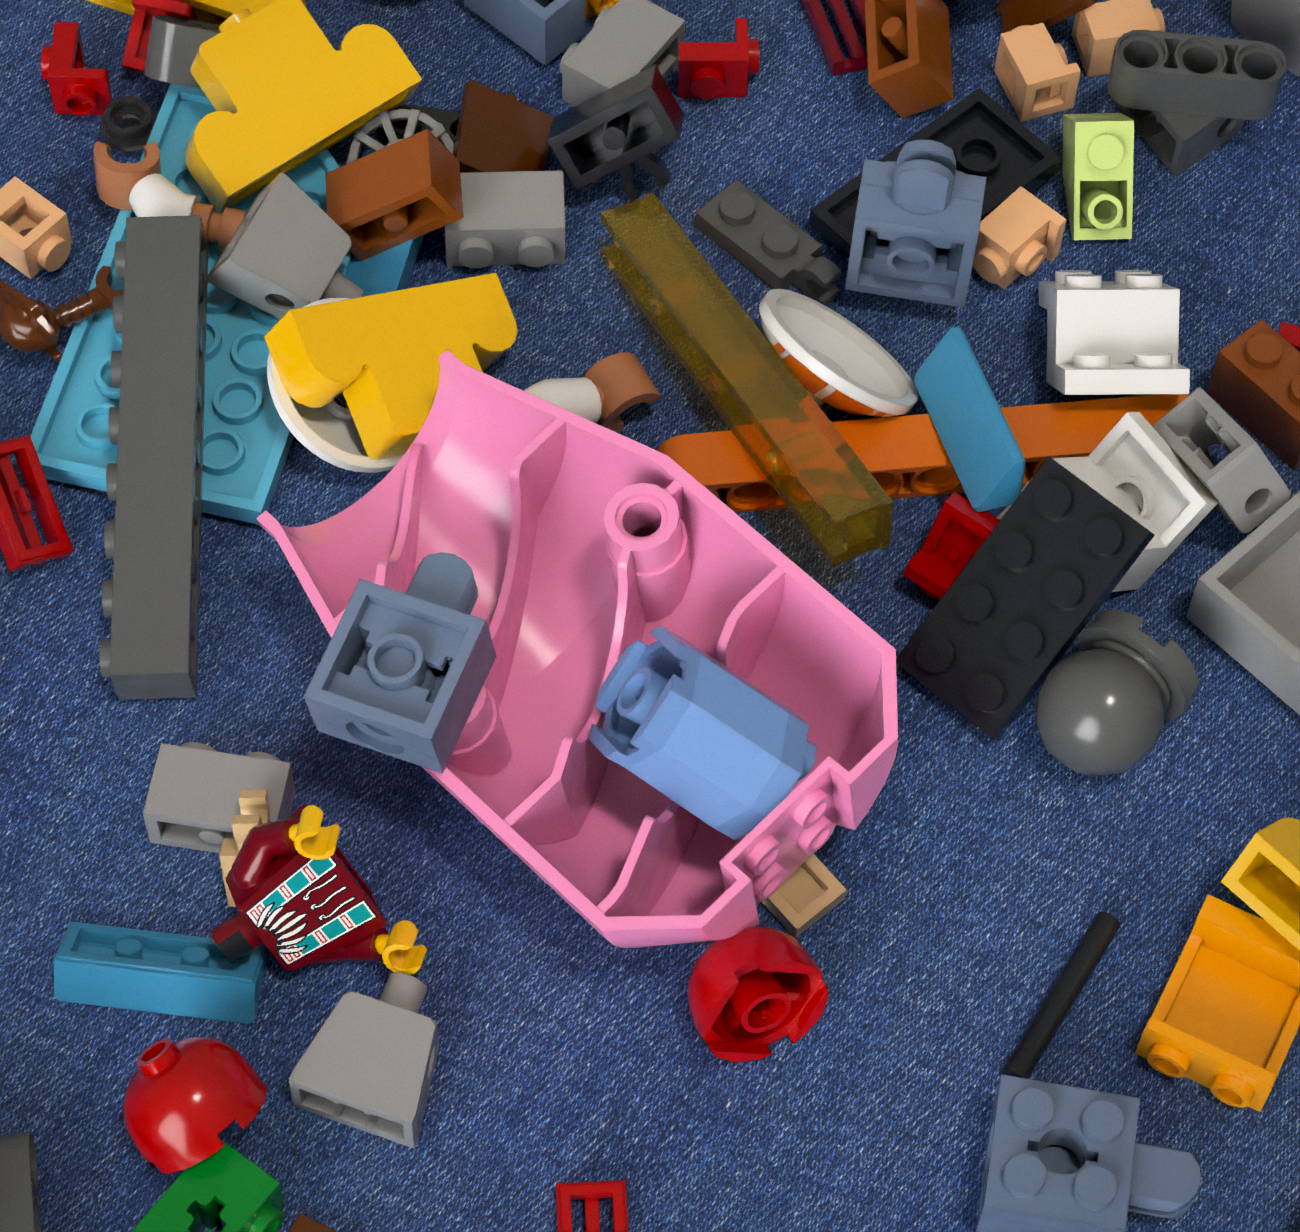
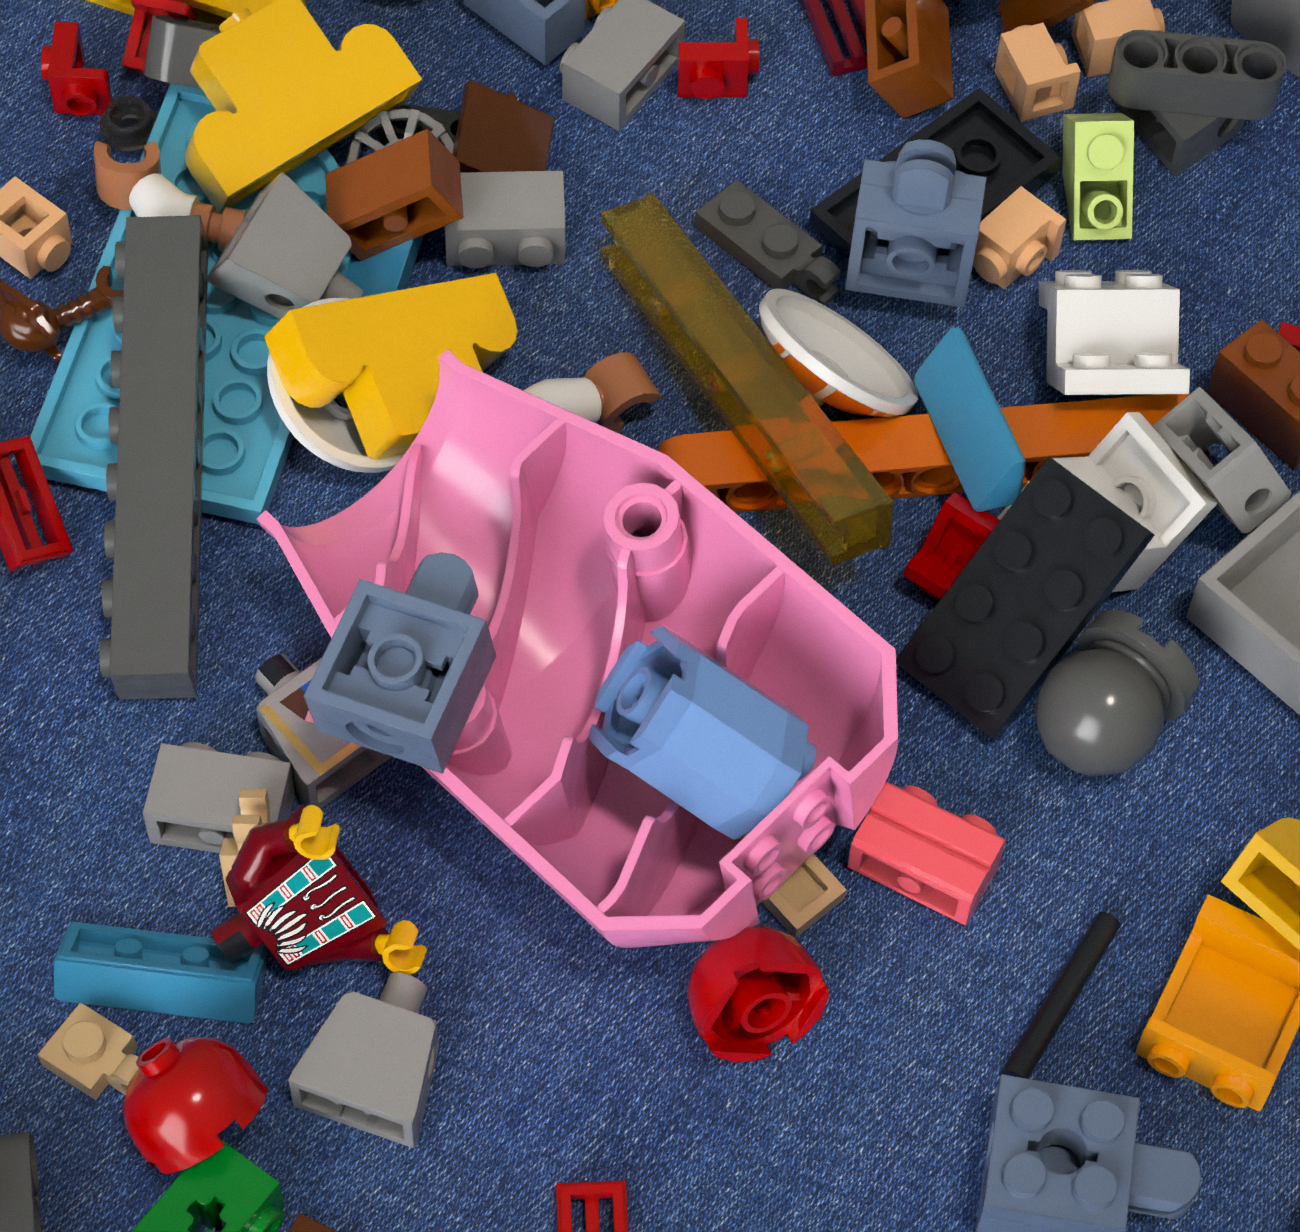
black brick [547,65,684,202] -> none
none -> tan plate [37,1002,139,1100]
none -> light grey torso [255,654,392,809]
none -> coral brick [847,782,1006,926]

